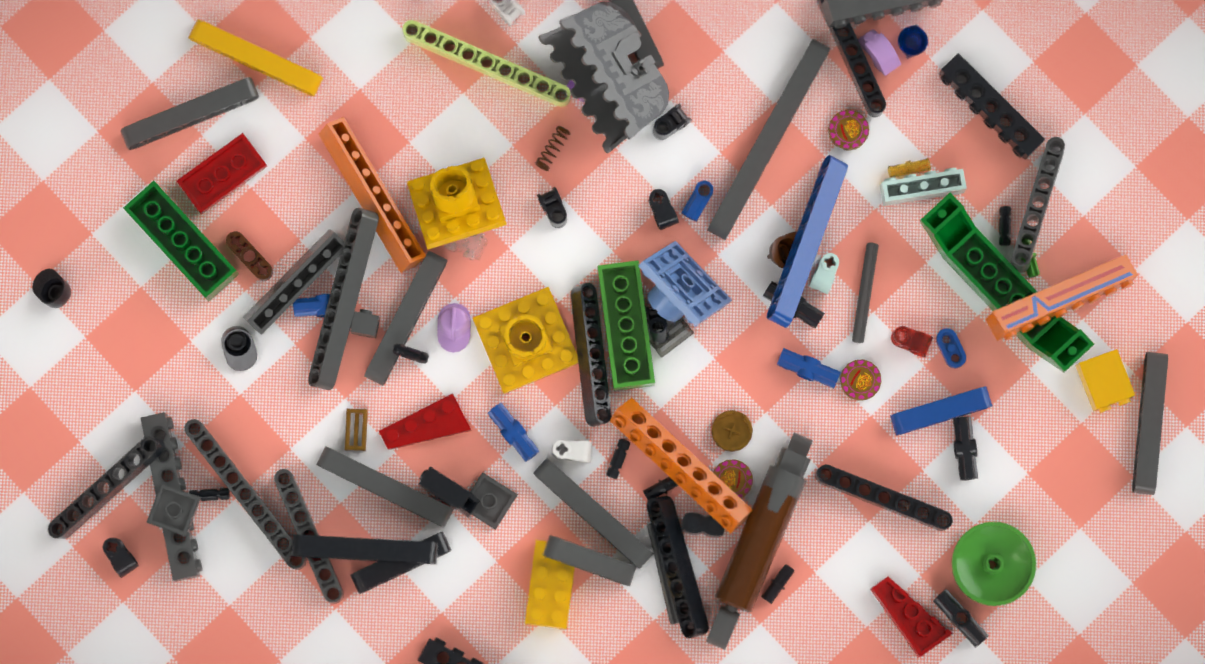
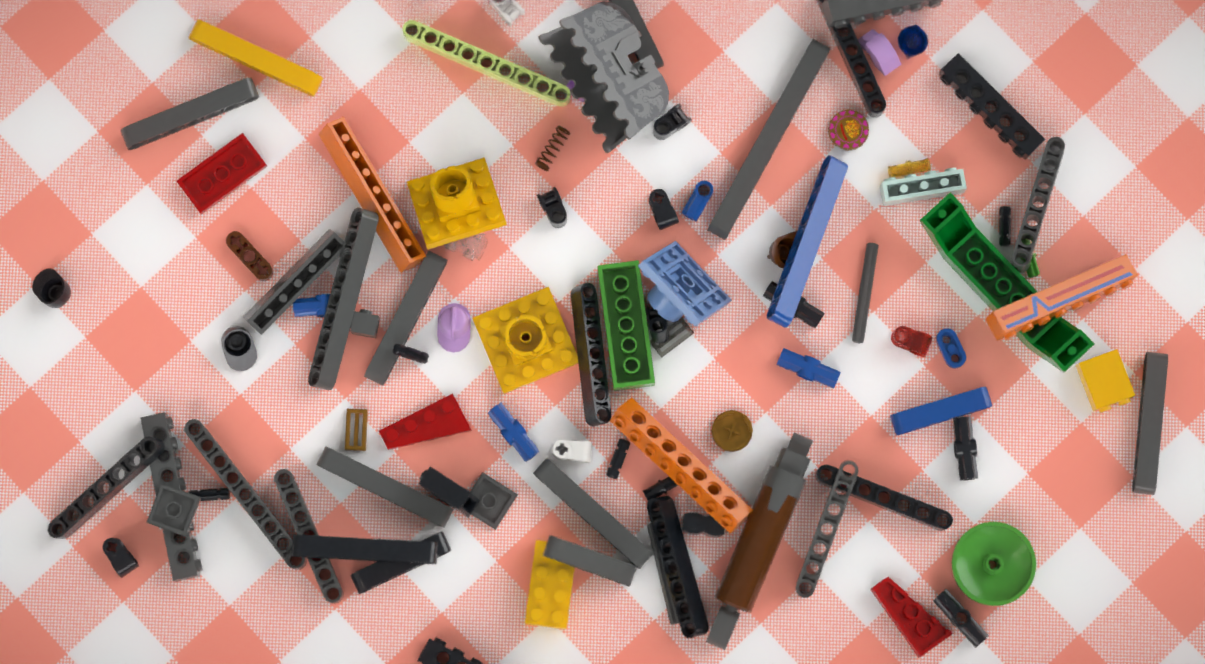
green brick [123,181,239,302] -> none
pearl gold tile [713,459,753,499] -> none
black axle [761,564,794,604] -> none
light aqua piece [809,253,839,294] -> none
pearl gold tile [840,359,882,401] -> none
none -> dark grey beam [796,460,858,598]

